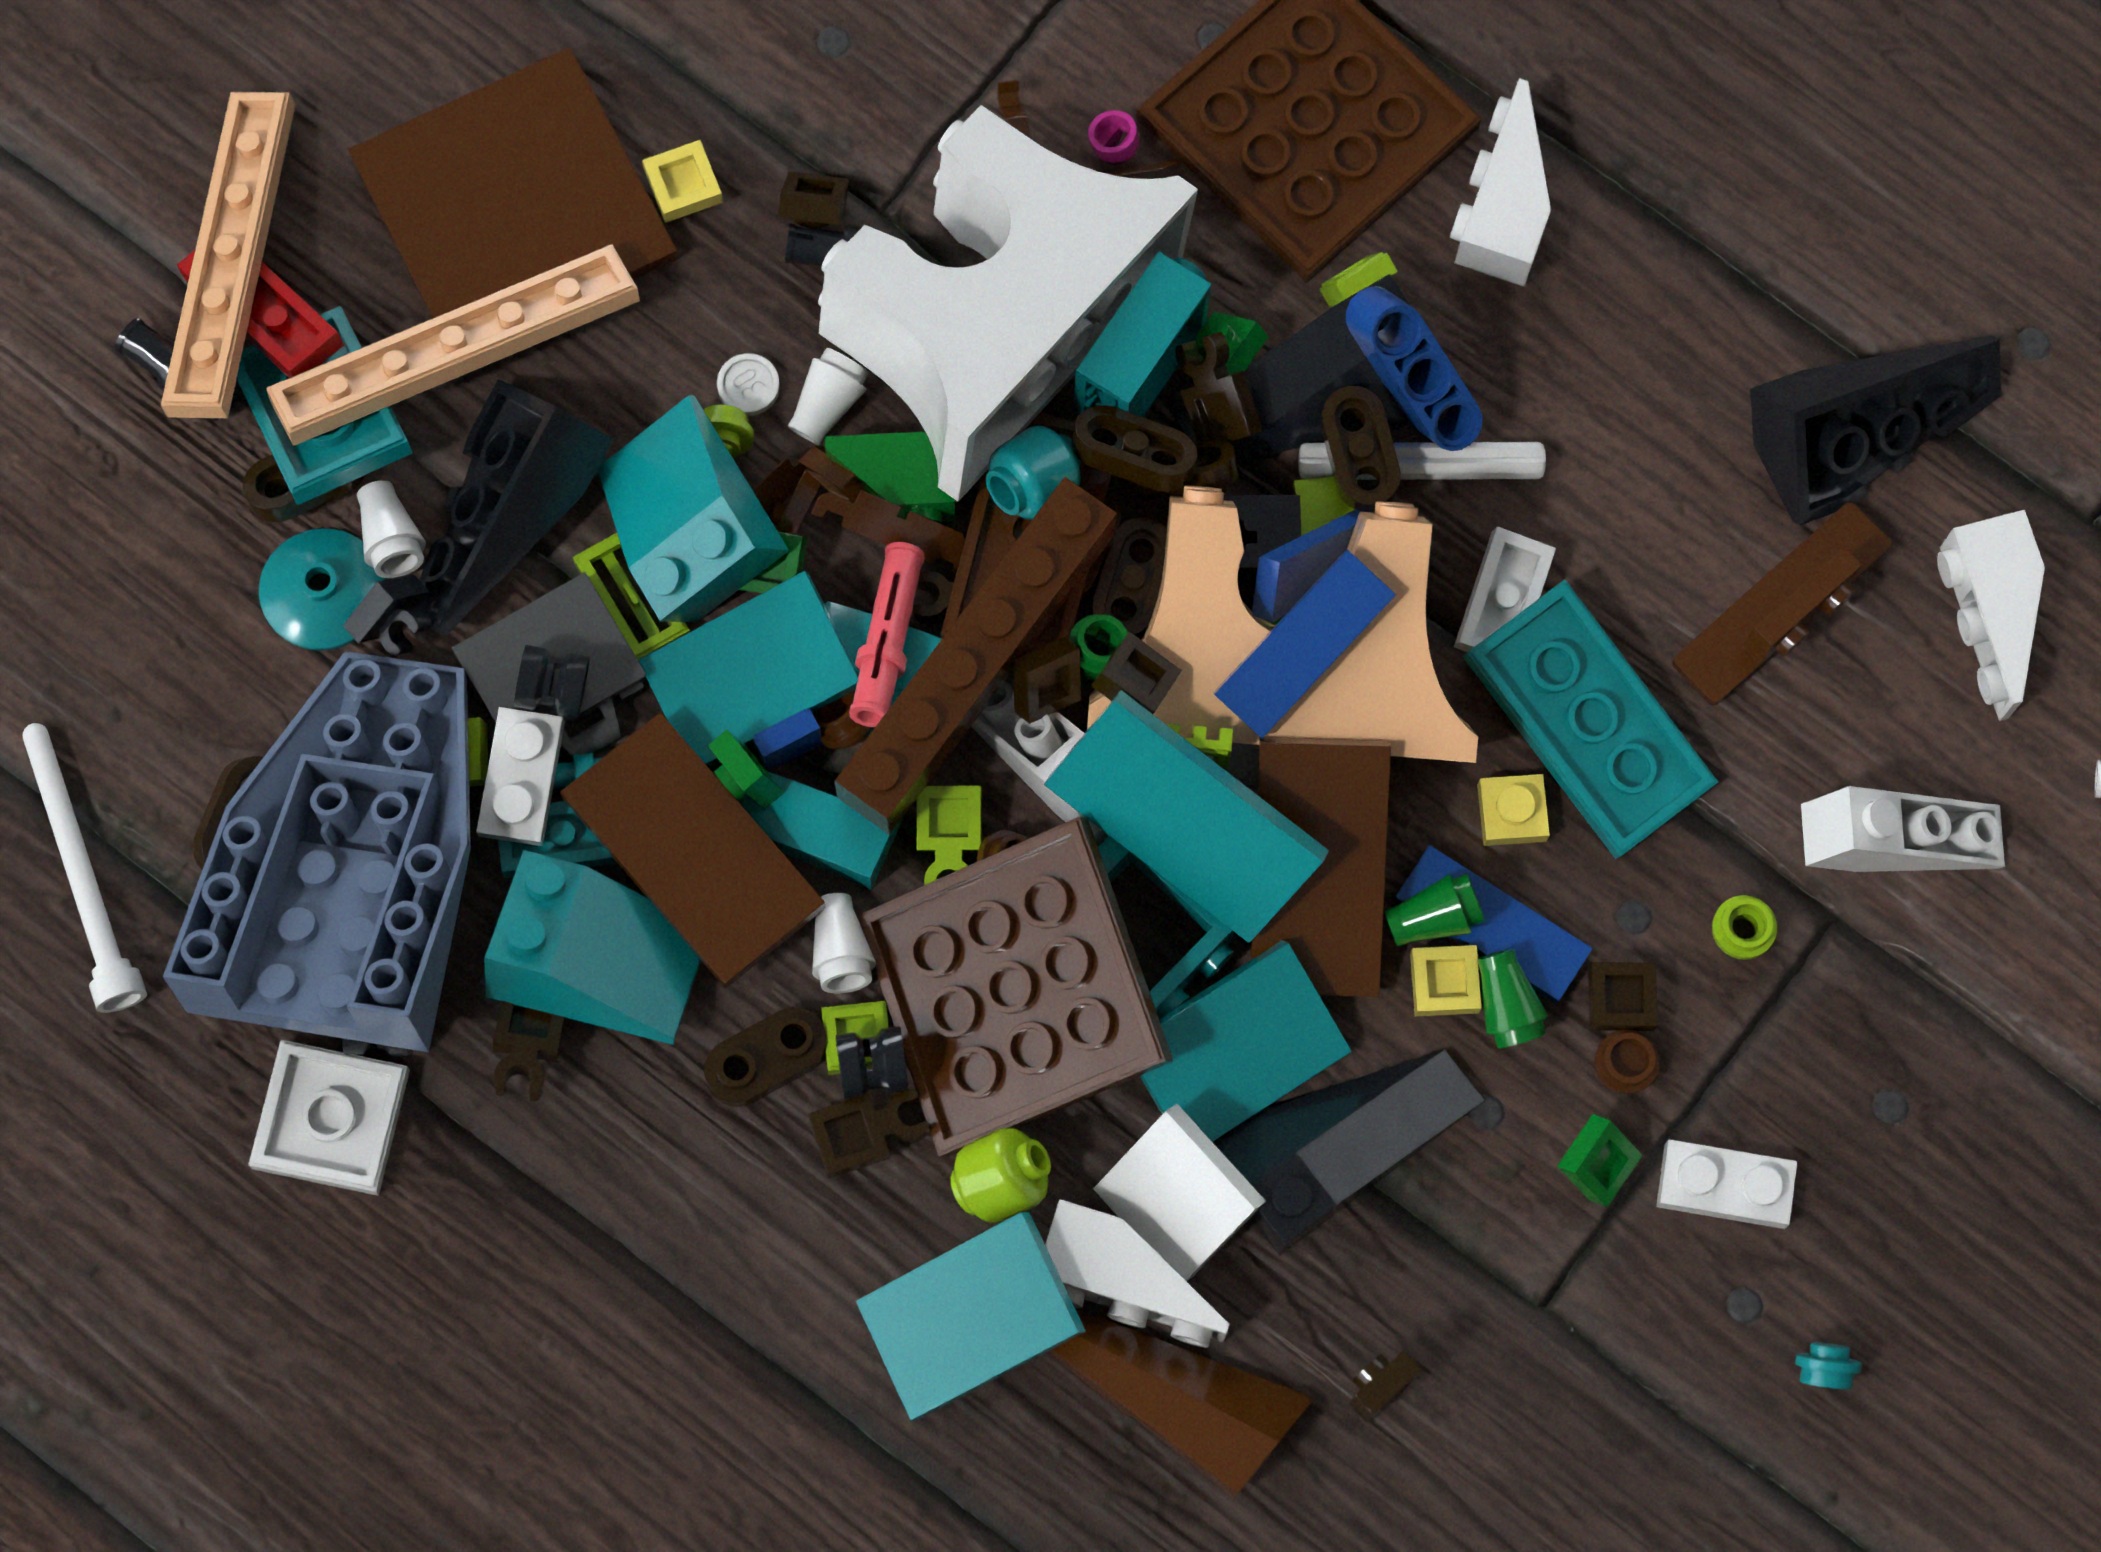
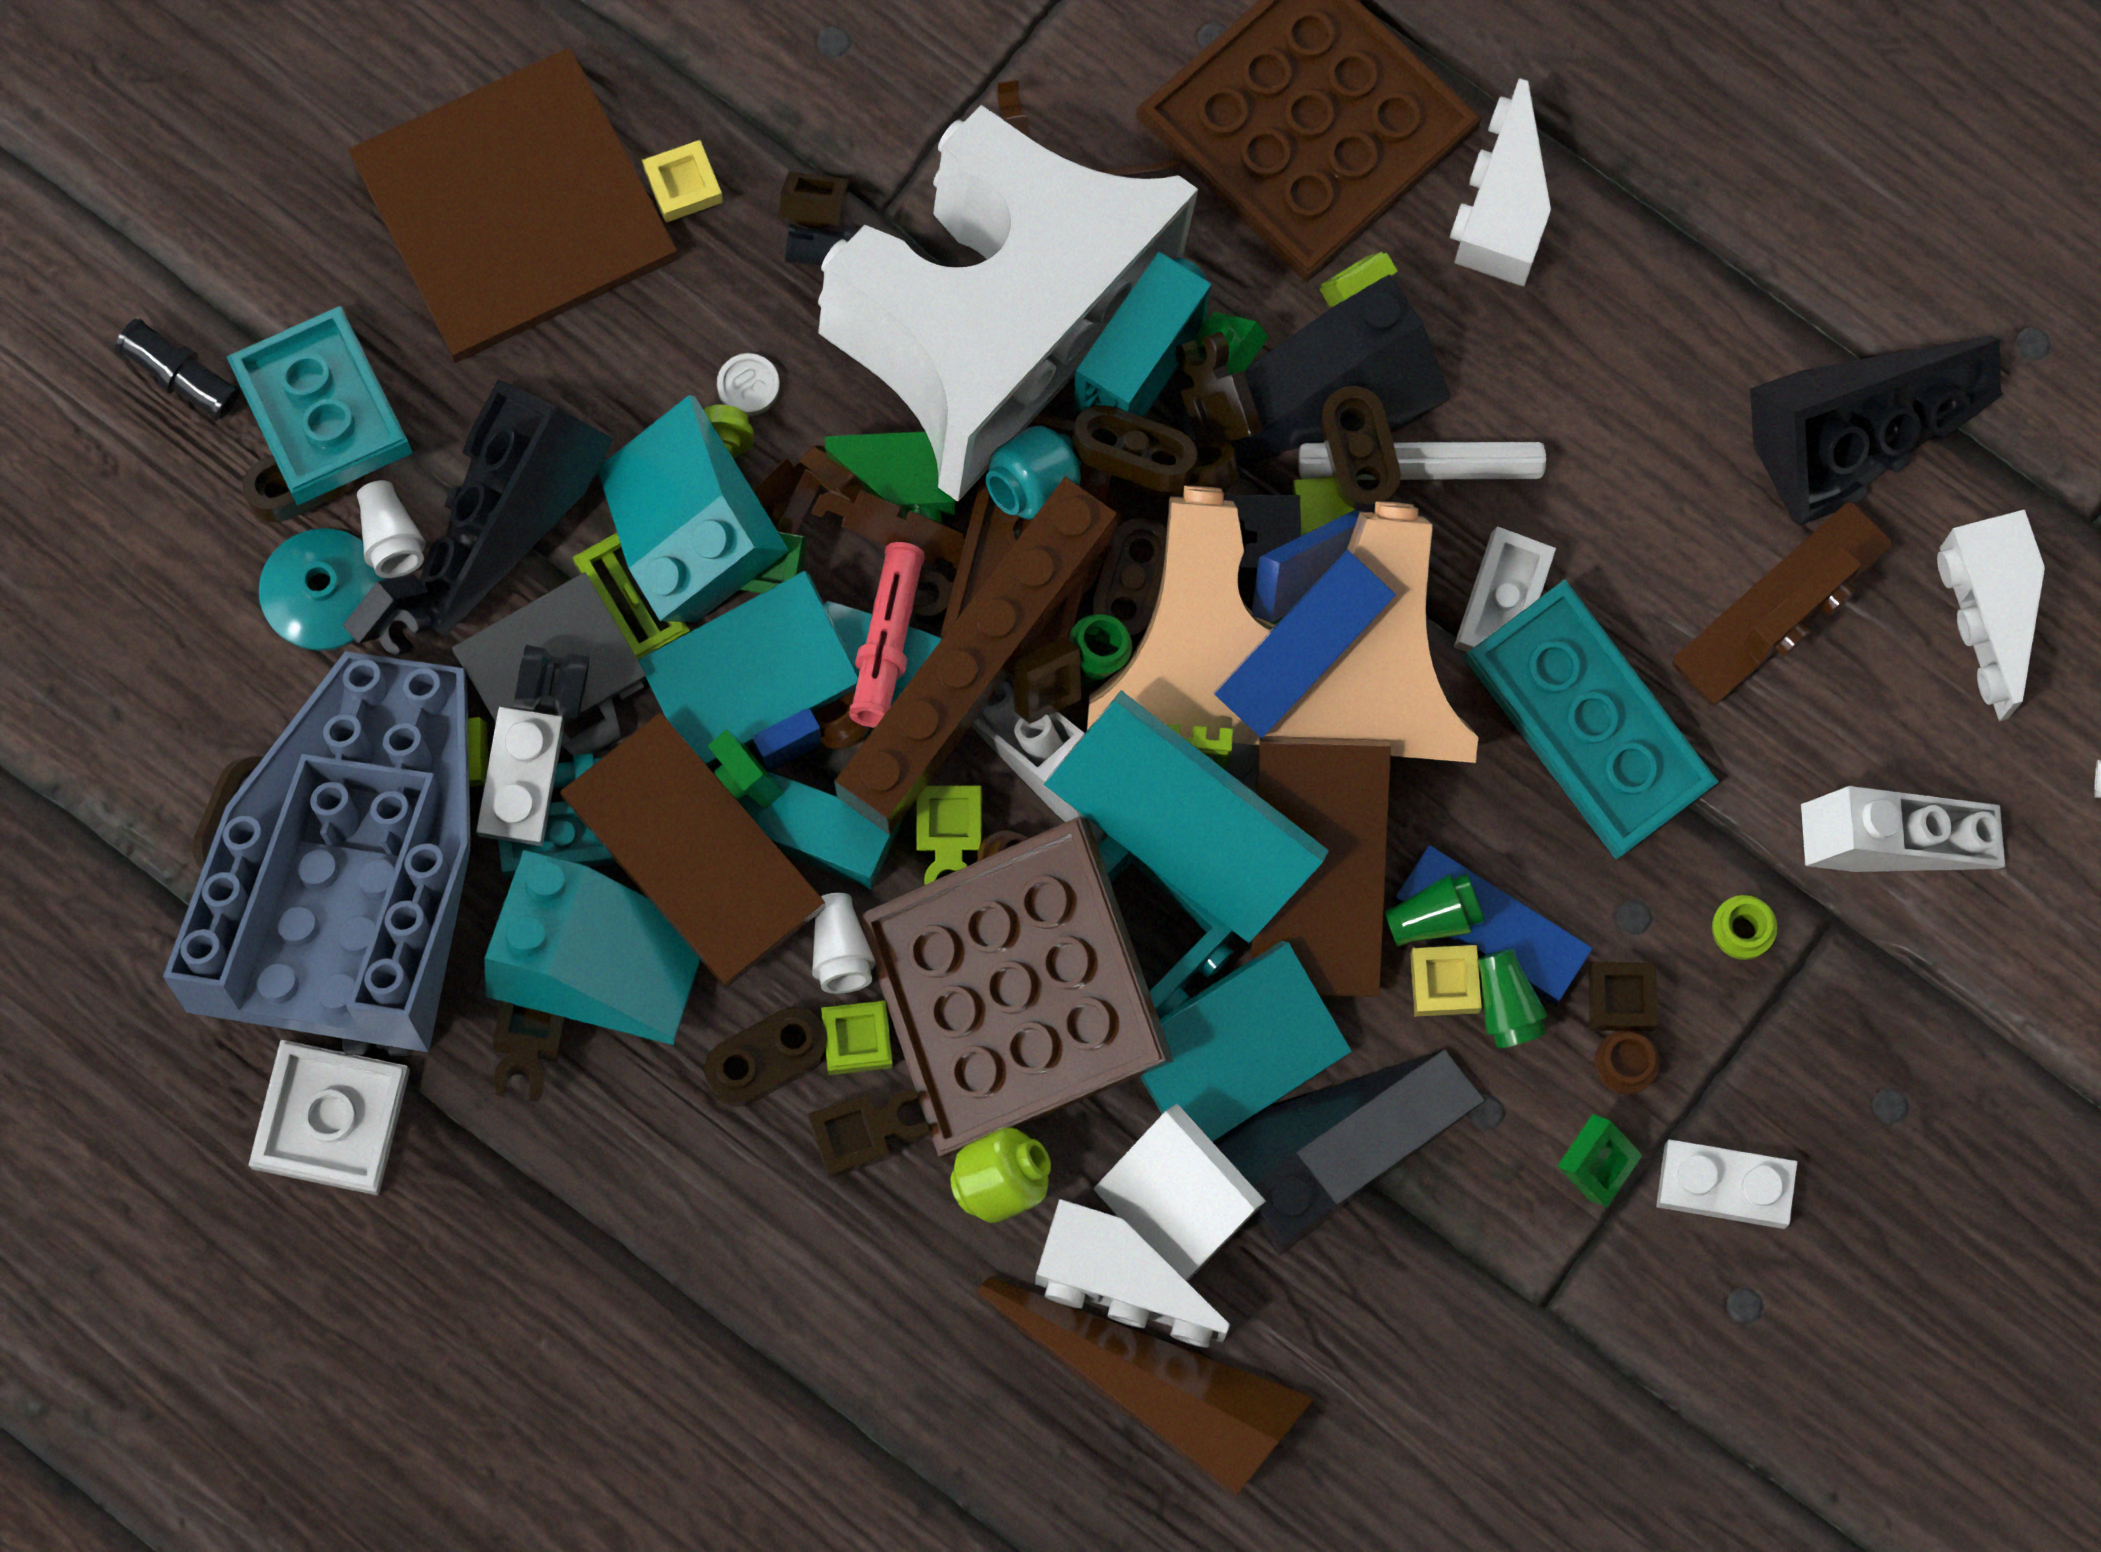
white piece [23,723,147,1013] -> none
light nougat tile [161,92,295,418] -> none
red plate [177,250,344,378] -> none
light nougat tile [266,244,640,446] -> none
white cone [788,348,869,445] -> none
black wheel [836,1026,909,1099] -> none
teal tile [856,1212,1086,1421] -> none
dark pink hinge [1088,110,1139,166] -> none
dark brown plate [1091,632,1182,714] -> none
blue beam [1346,286,1483,451] -> none
dark brown plate [1349,1350,1421,1423] -> none
light yellow plate [1477,774,1550,846] -> none
teal plate [1795,1342,1862,1389] -> none

